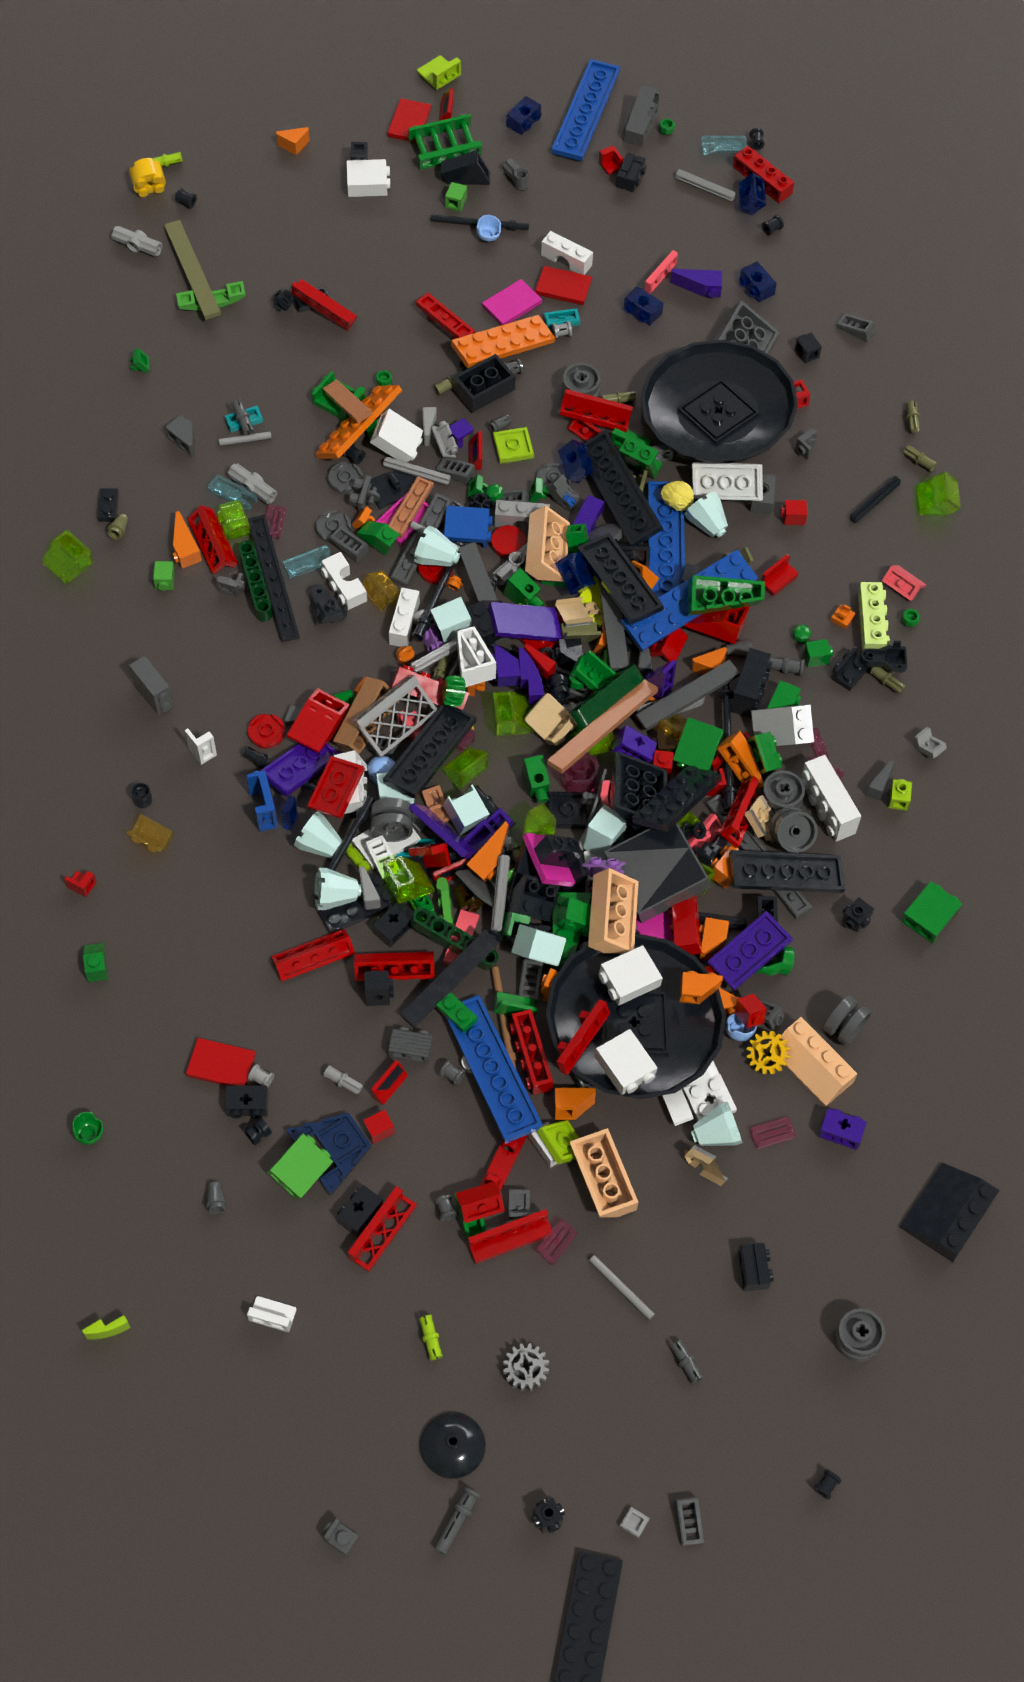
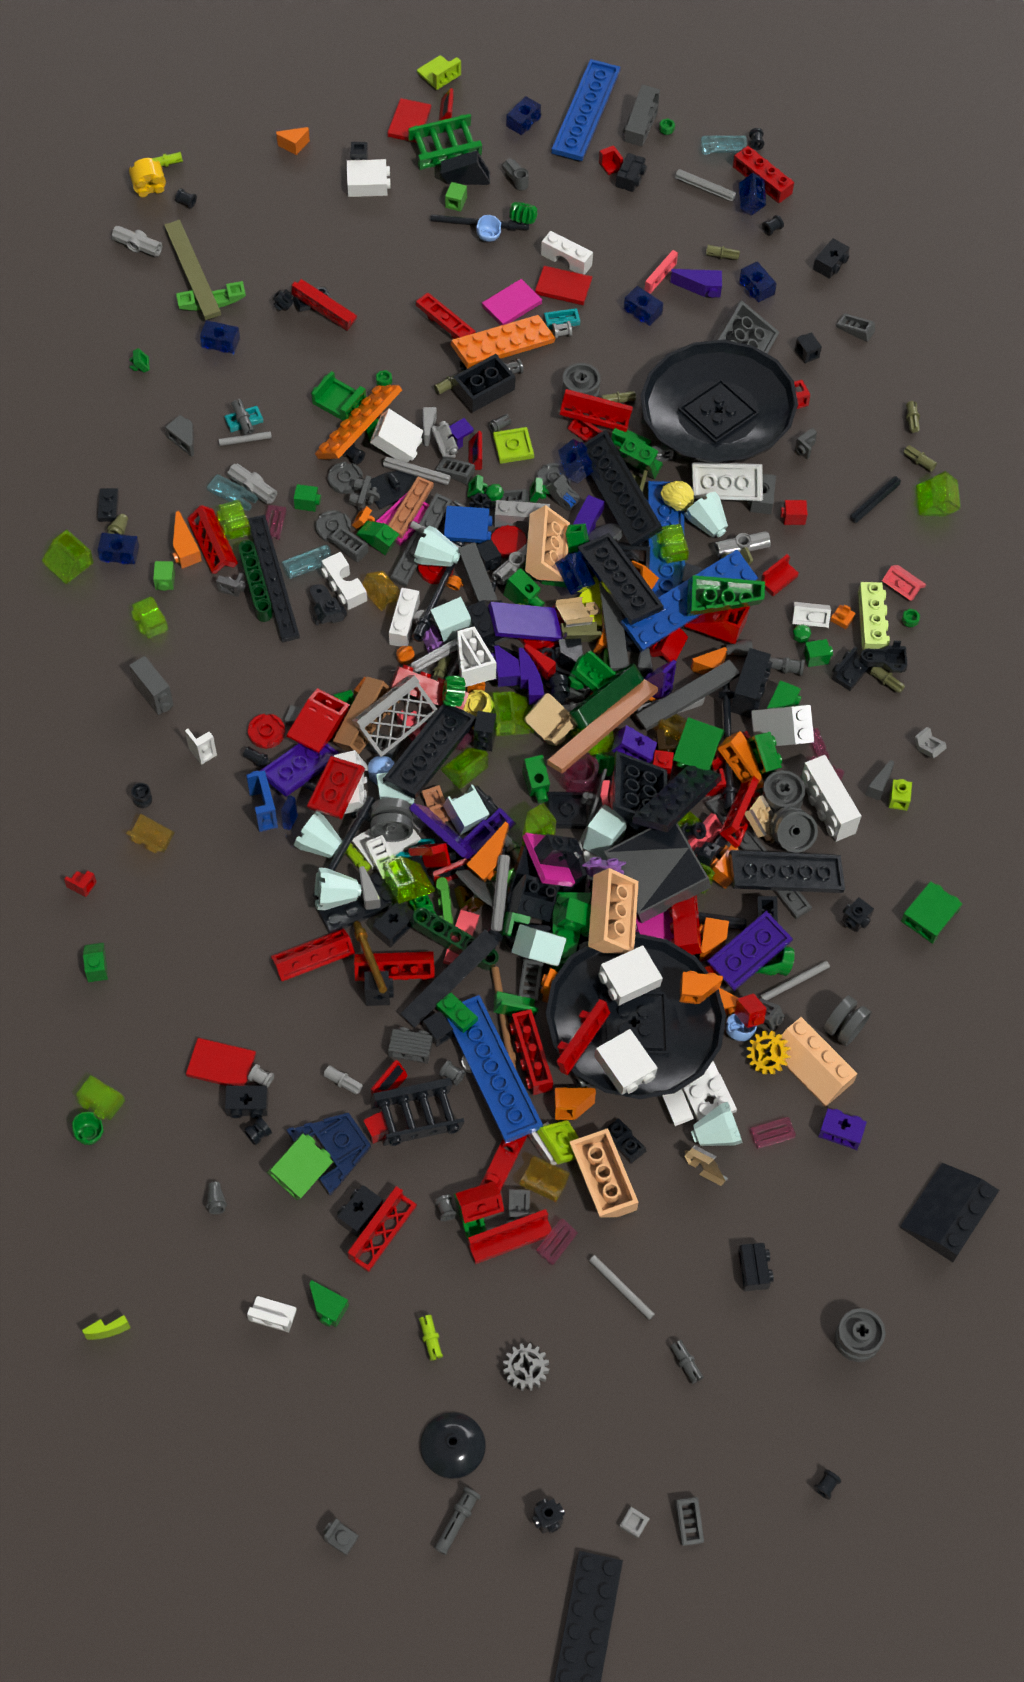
nougat tile [323,379,372,423] -> none
none -> clear neon green brick [76,1075,125,1120]
none -> clear blue brick [97,533,139,564]
none -> clear neon green brick [131,596,169,639]
none -> clear blue brick [200,320,240,354]
none -> green brick [294,484,321,512]
none -> green slope [309,1280,349,1327]
none -> pearl gold bar [353,921,387,993]
none -> black fence [370,1078,465,1146]
none -> black panel [423,1012,453,1047]
none -> light yellow hair [463,689,494,717]
none -> black brick [474,711,496,752]
none -> black brick [476,539,501,571]
none -> green gear [509,202,538,224]
none -> clear yellow bracket [519,1156,570,1202]
none -> green tile [594,753,615,776]
none -> black slope [605,1118,647,1163]
none -> clear neon green brick [656,524,689,563]
none -> olive axle [706,244,740,260]
none -> light grey piece [715,531,771,558]
none -> light grey bar [759,961,830,1000]
none -> white panel [792,602,831,628]
none -> black brick [813,238,850,279]

